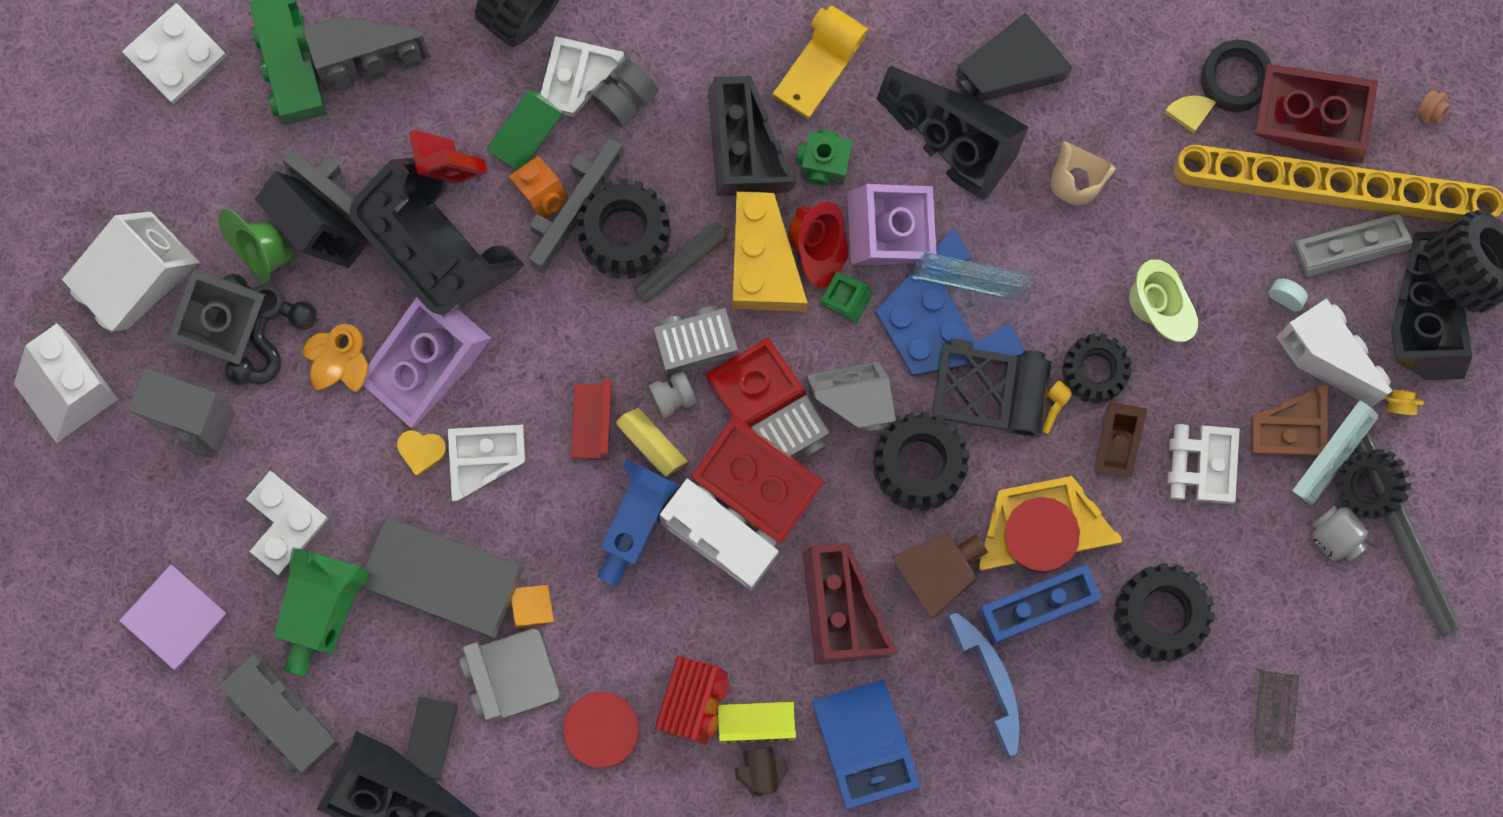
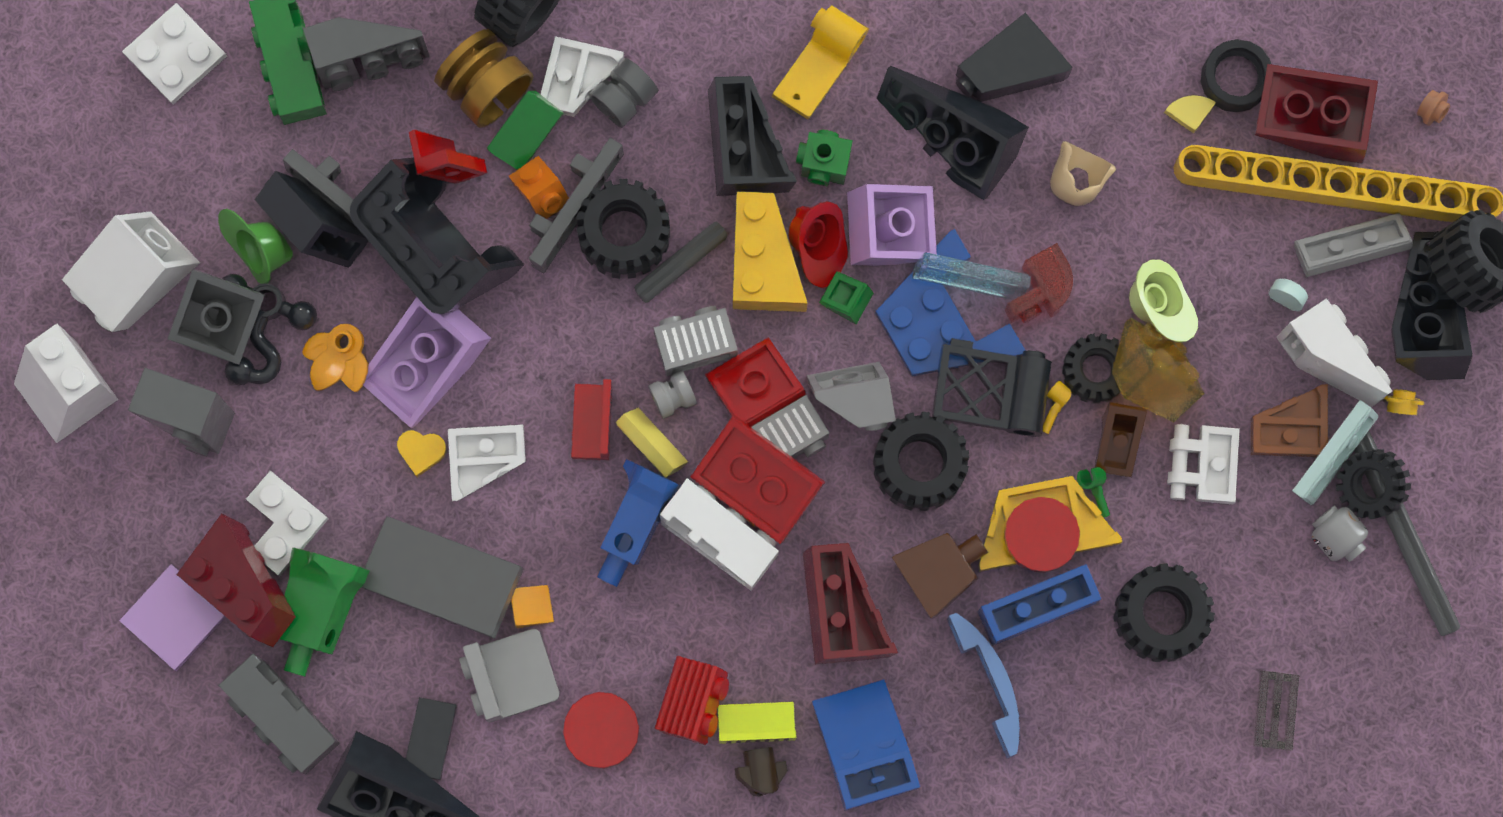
none -> dark red wedge [176,513,296,647]
none -> pearl gold wheel [434,29,534,128]
none -> clear red brick [1005,243,1073,323]
none -> green hand [1077,467,1110,518]
none -> clear yellow slope [1112,317,1205,423]

